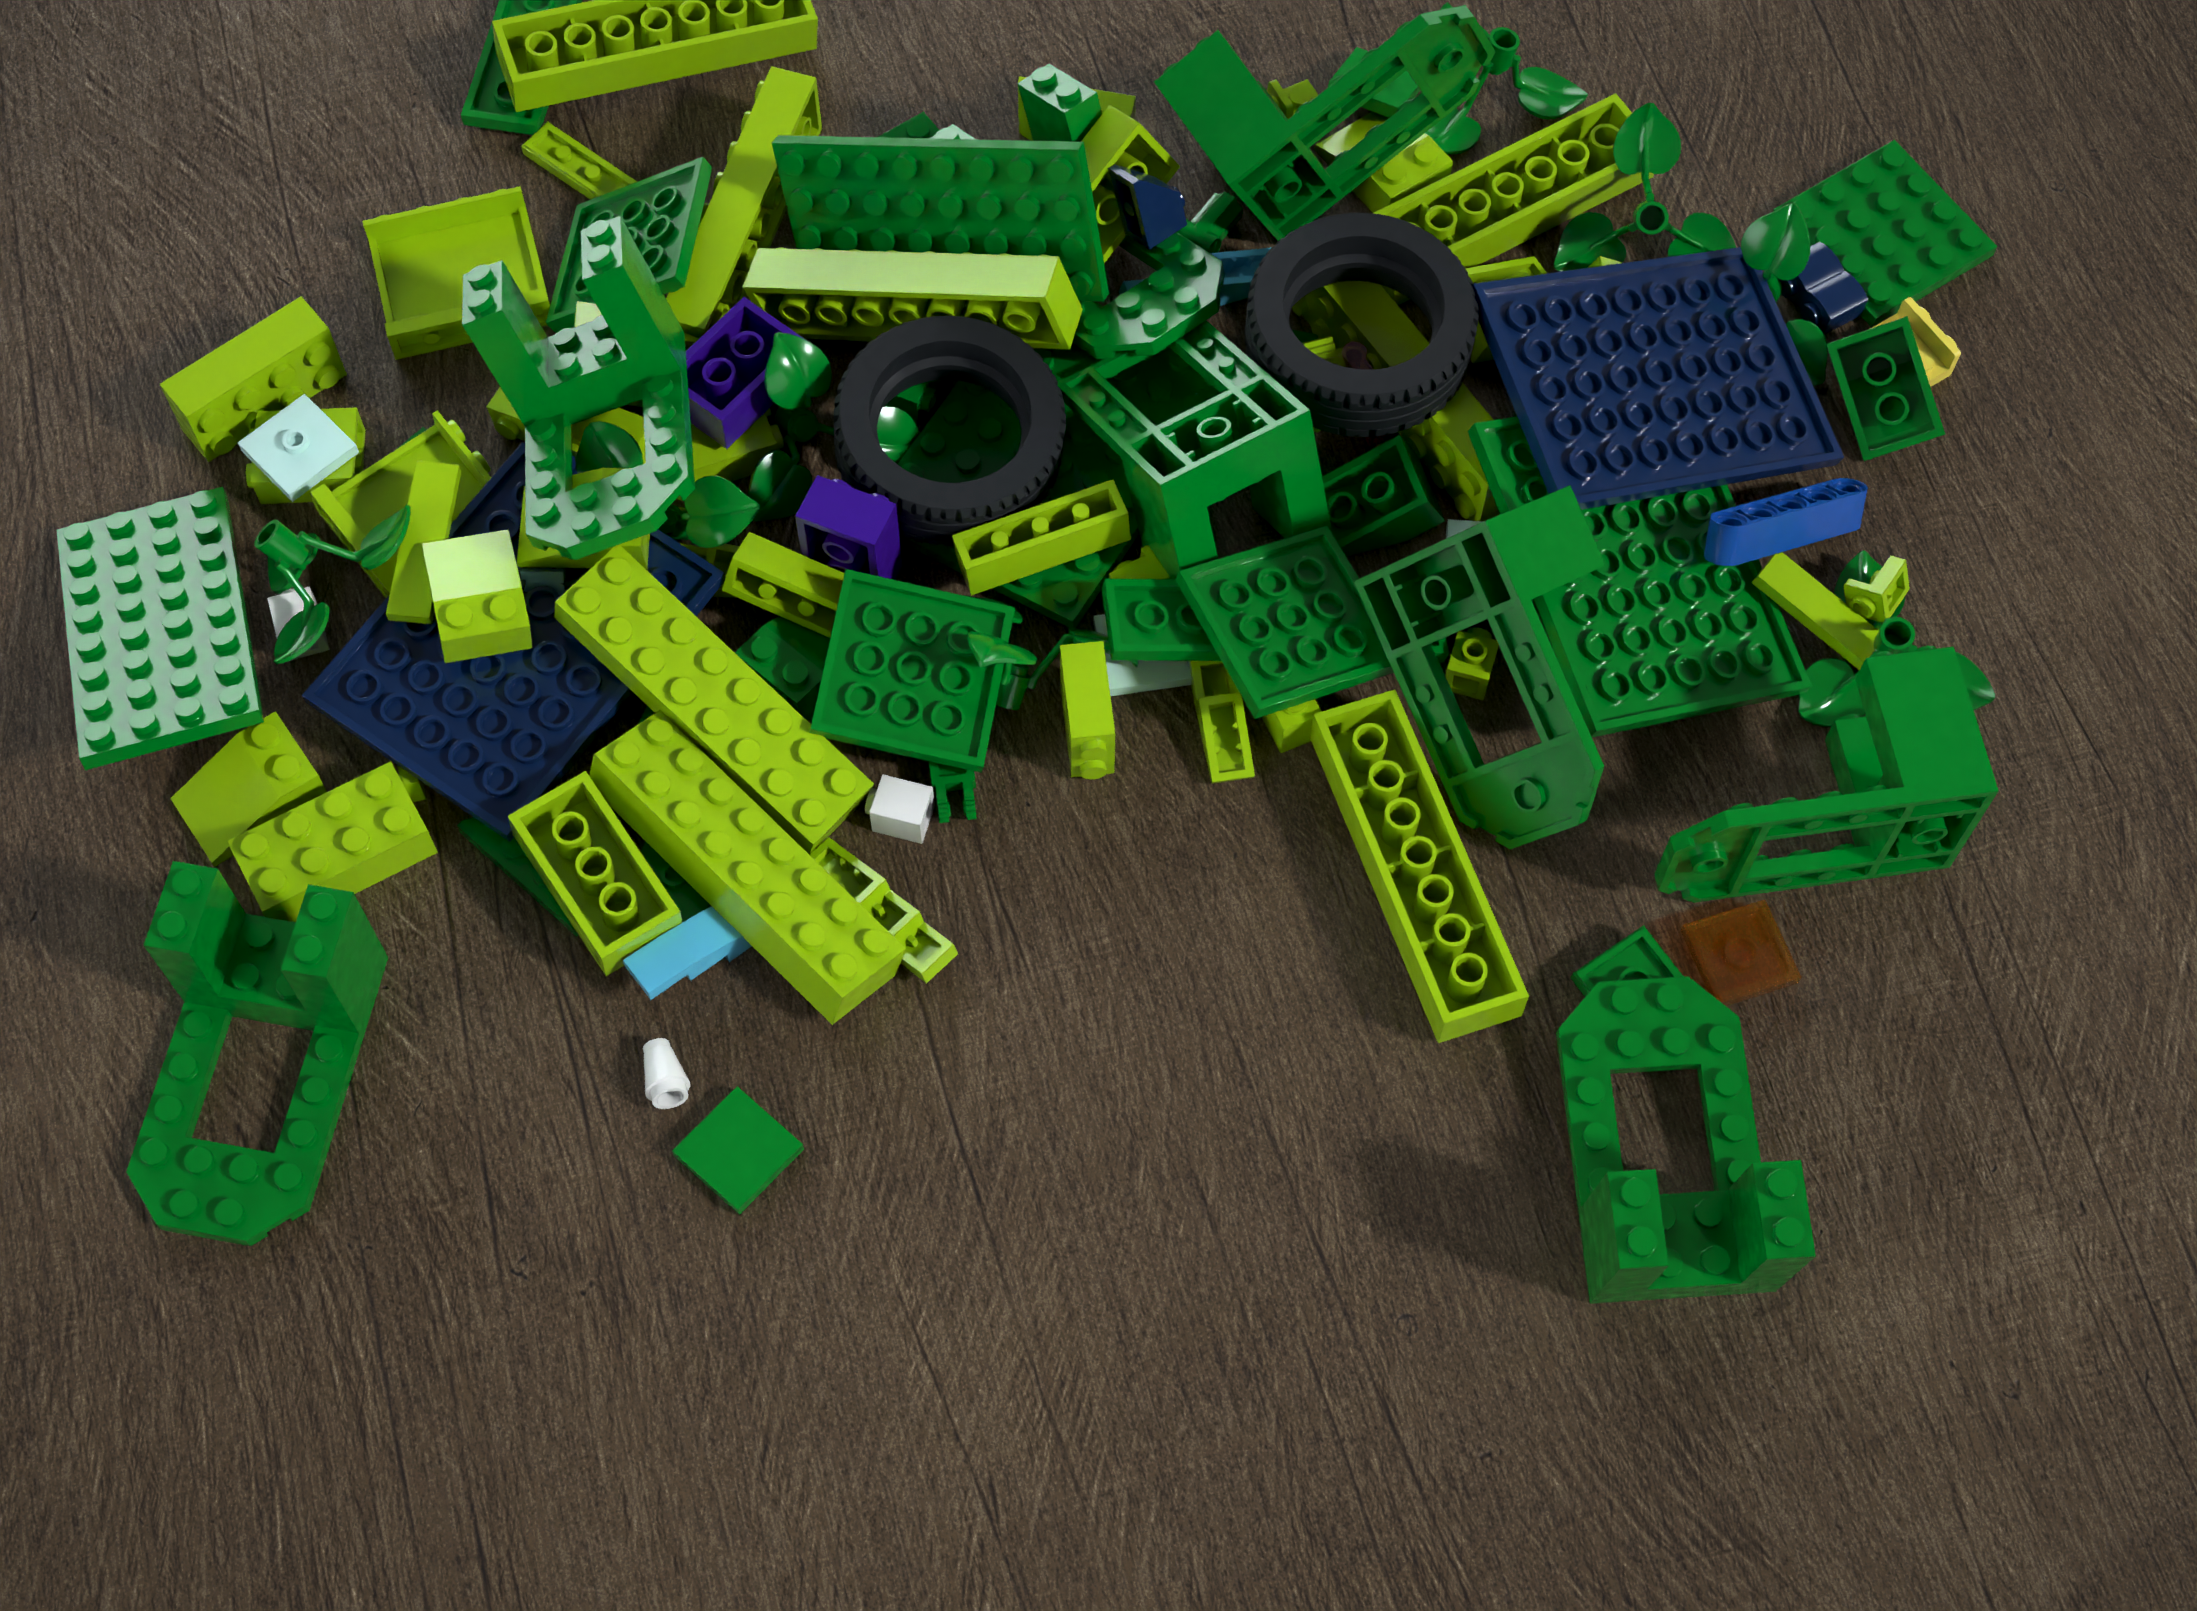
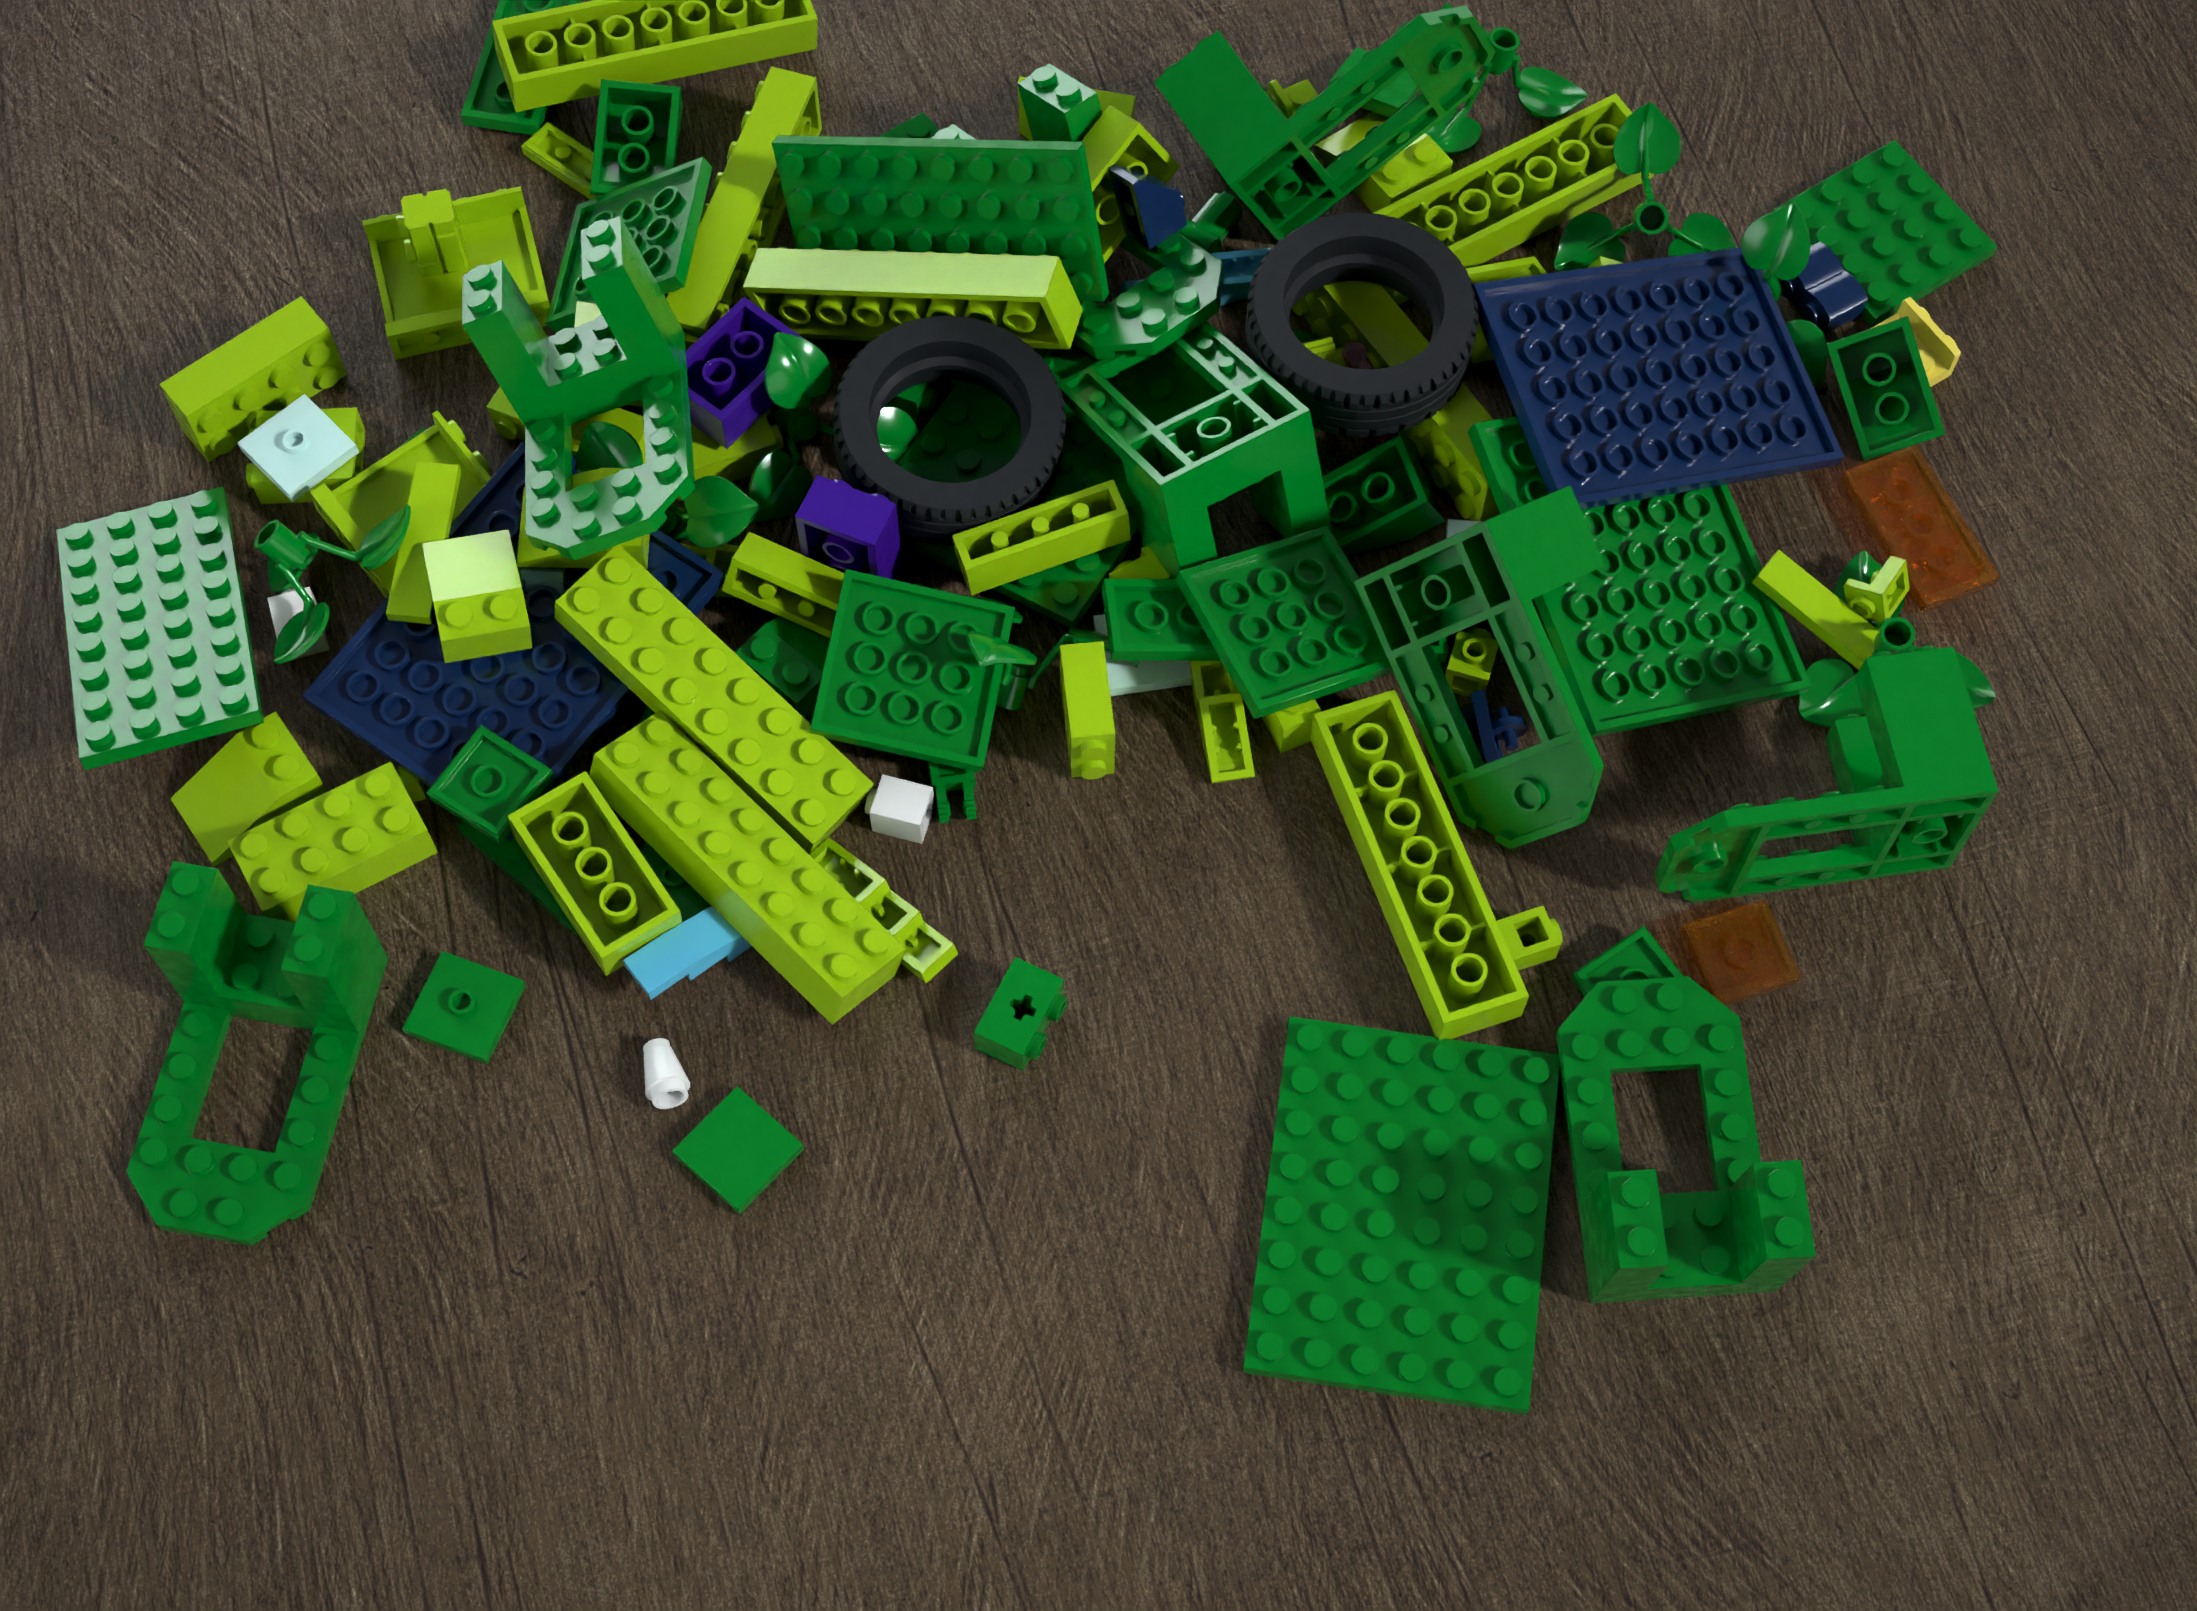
blue beam [1704,478,1868,566] -> none
none -> lime brick [396,189,469,277]
none -> green plate [402,951,526,1065]
none -> green tile [426,725,554,844]
none -> green slope [590,79,683,195]
none -> green brick [974,957,1068,1071]
none -> green plate [1242,1016,1560,1415]
none -> dark blue hips [1459,689,1527,764]
none -> lime brick [1497,906,1563,971]
none -> clear orange plate [1840,445,2000,613]

